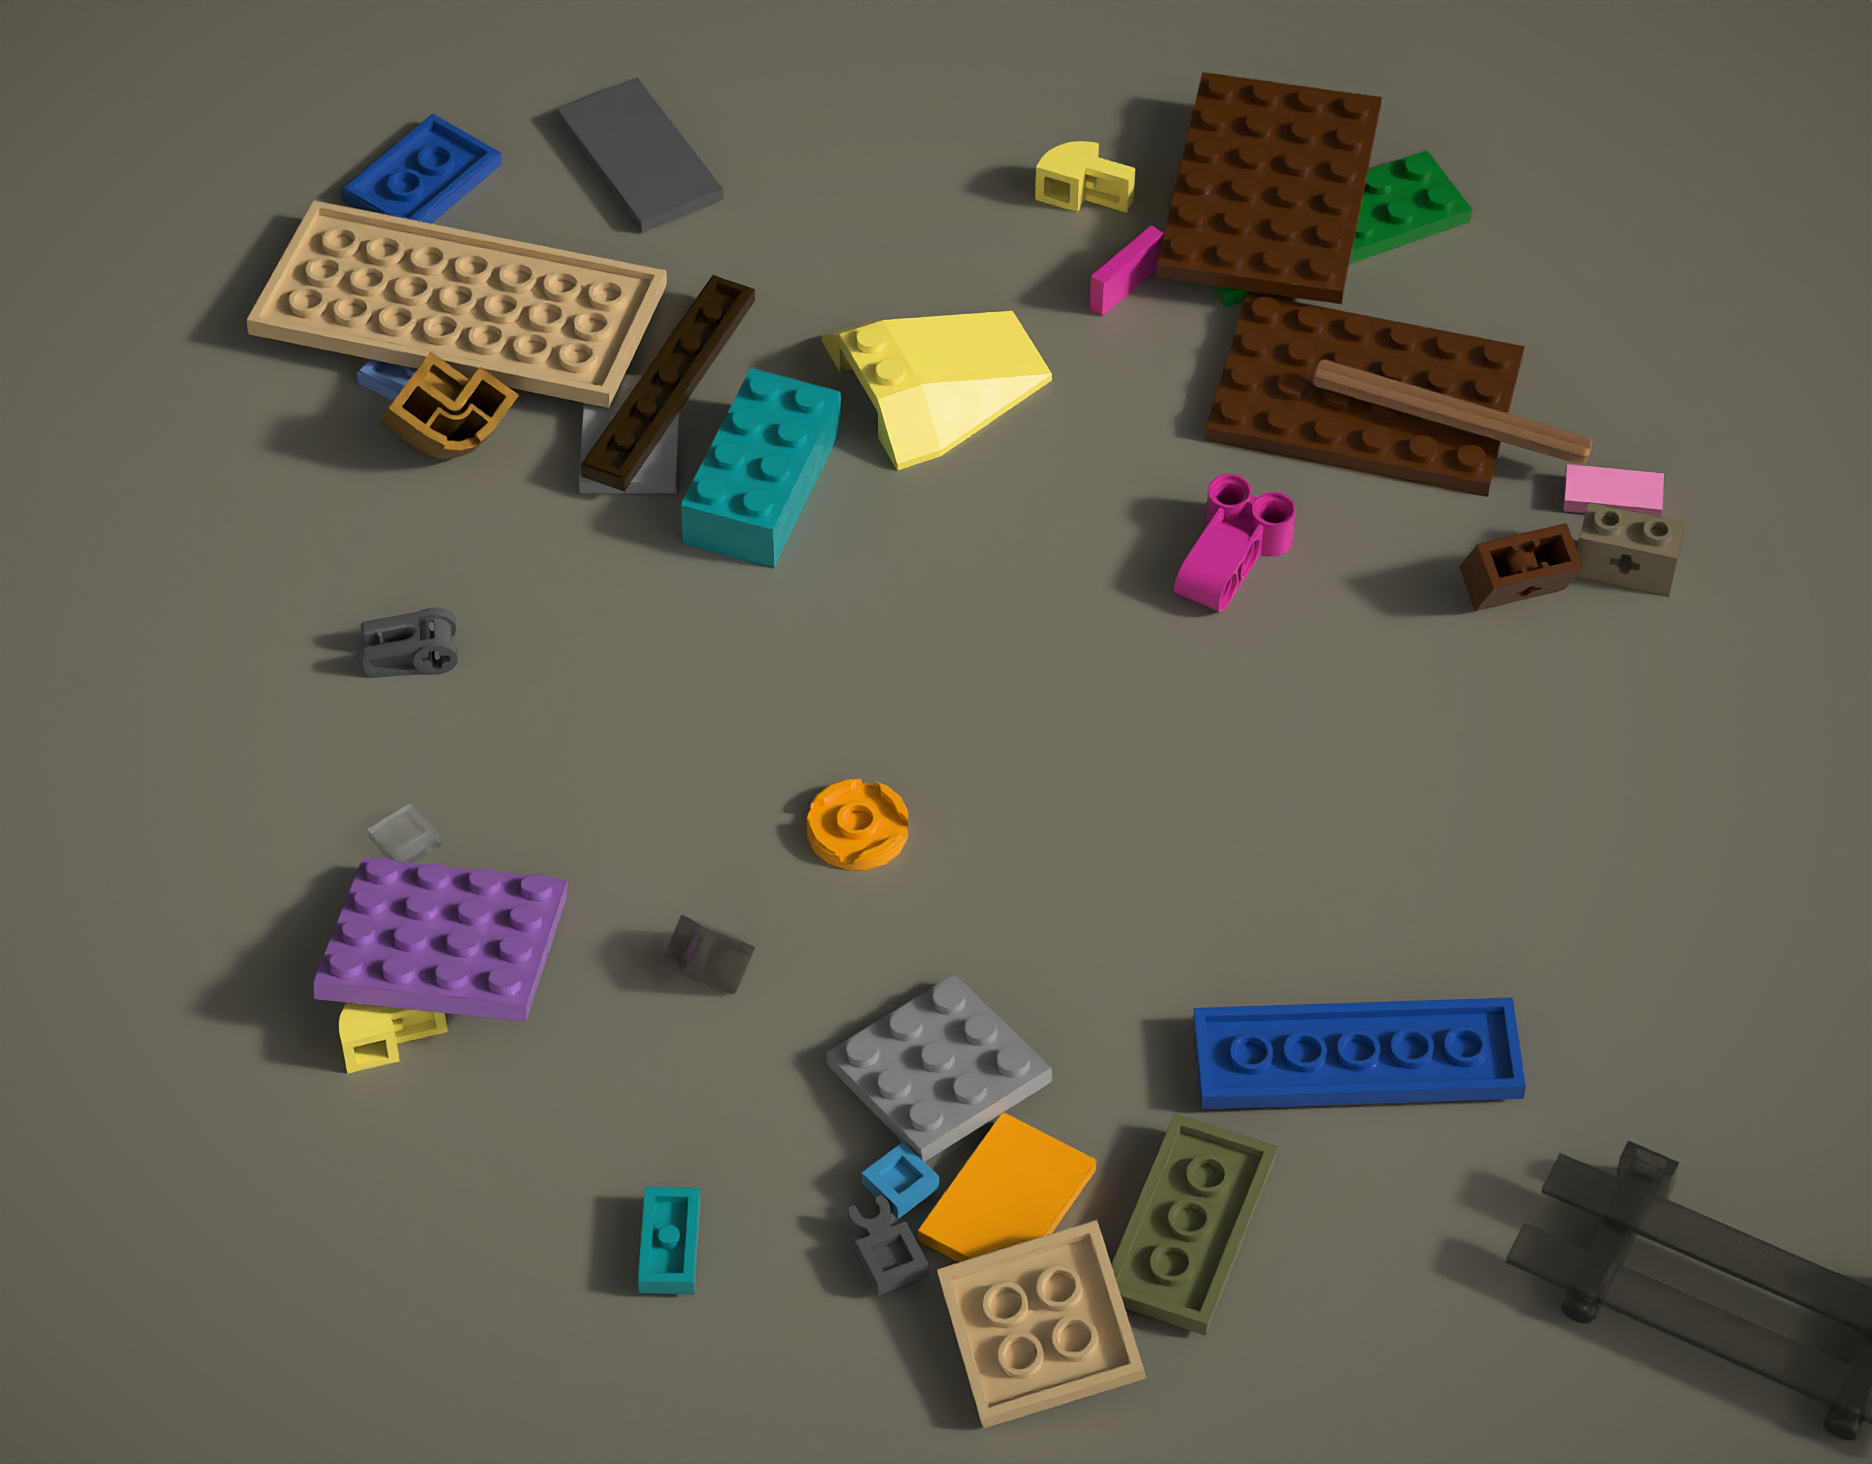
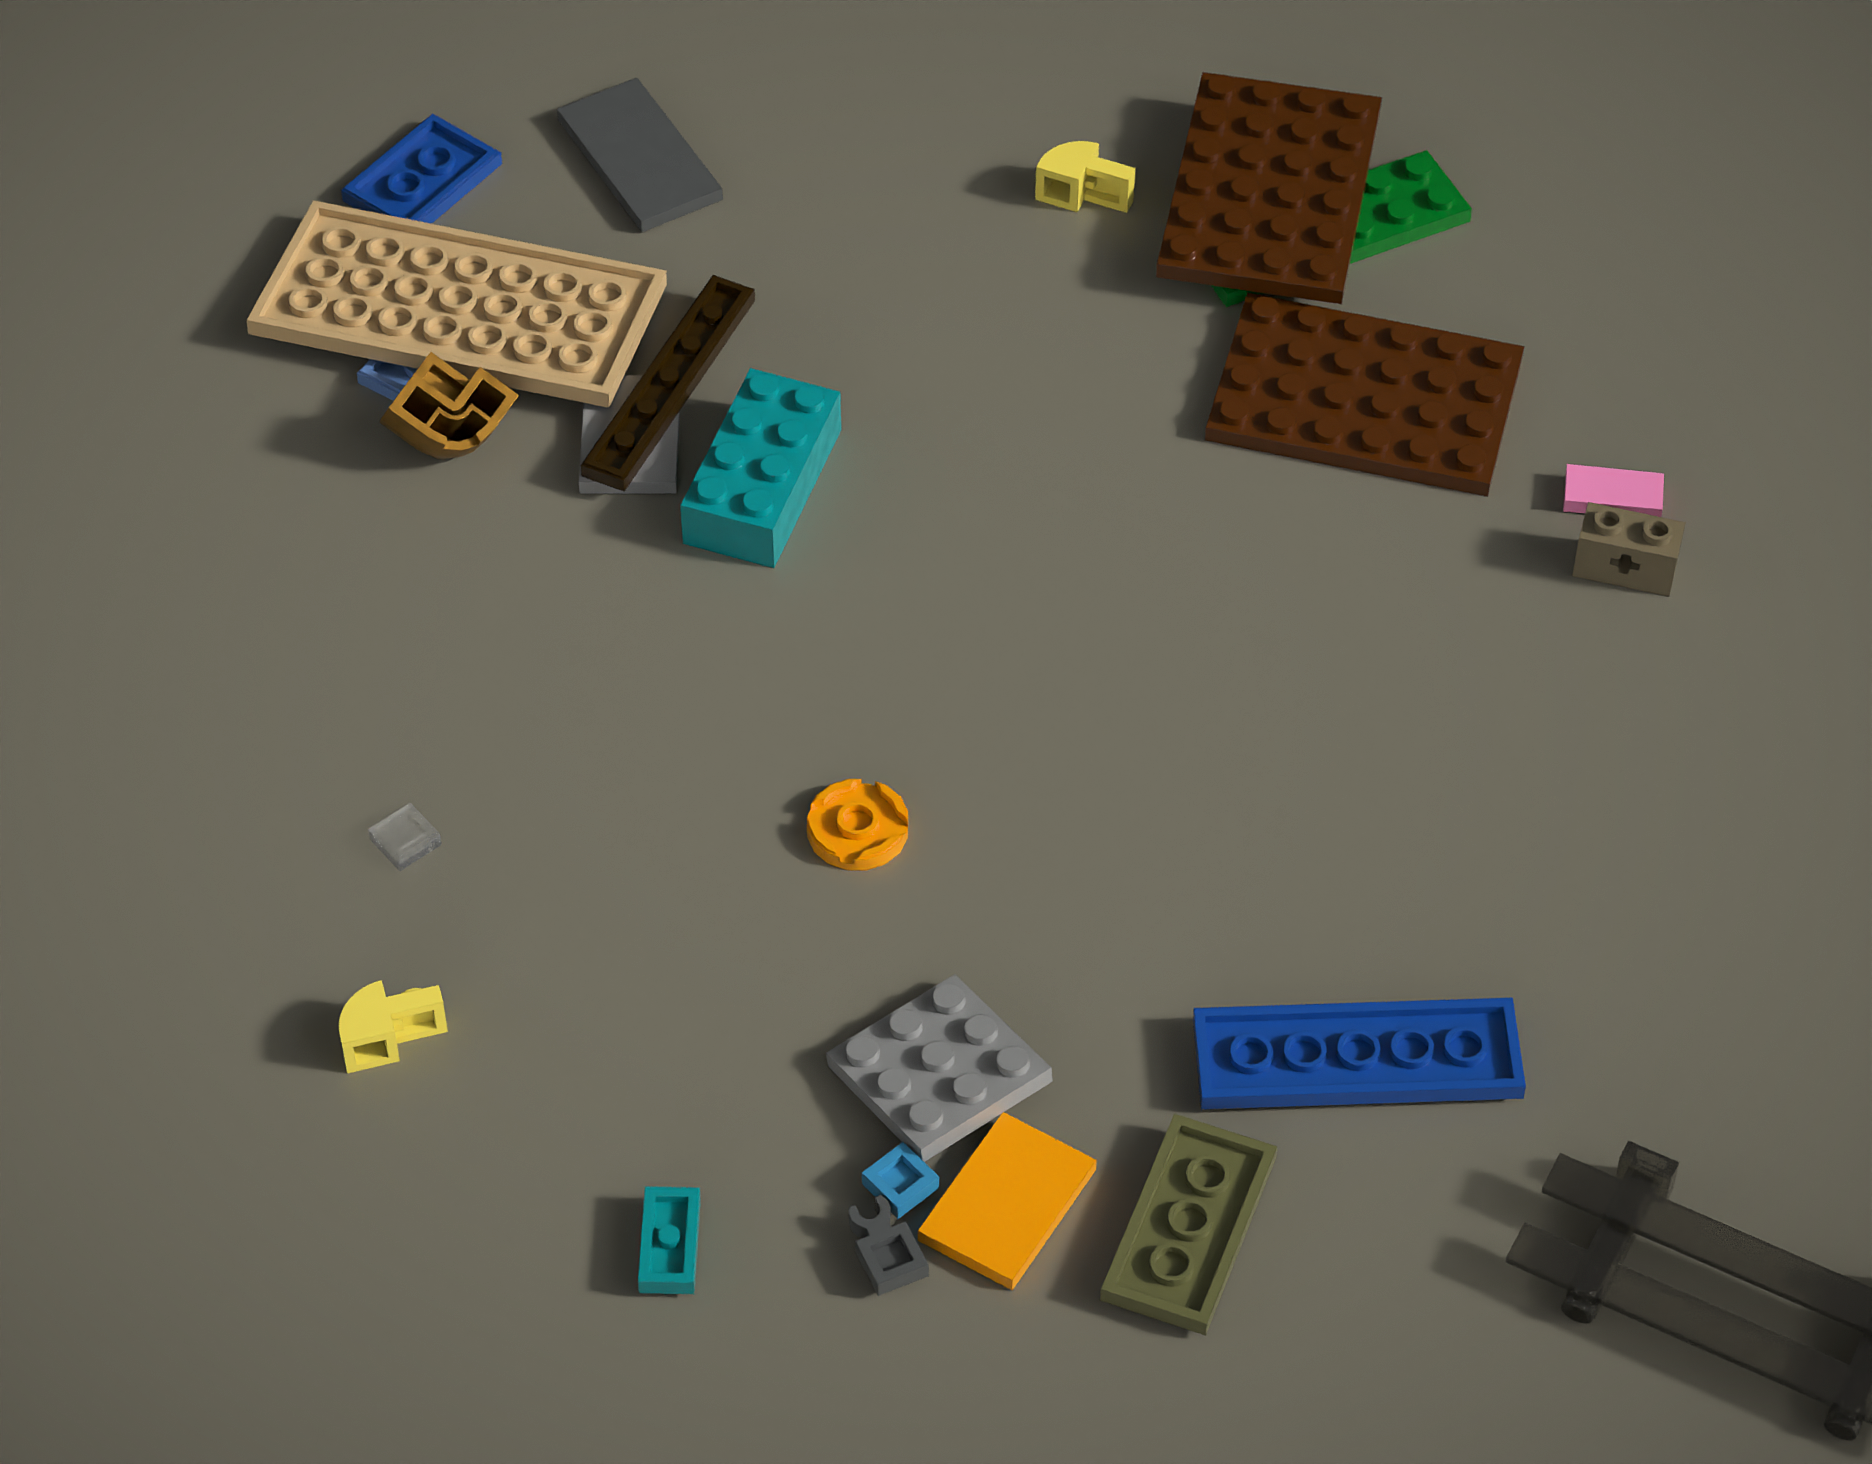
medium lavender plate [313,858,567,1022] -> none
dark grey piece [361,608,458,678] -> none
clear smoke panel [660,914,755,994] -> none
light yellow wedge [822,311,1052,471] -> none
tan plate [937,1220,1146,1429] -> none
dark pink tile [1089,226,1164,316] -> none
dark pink piece [1174,474,1296,613] -> none
medium nougat axle [1313,359,1592,465] -> none
reddish brown brick [1459,523,1583,611] -> none

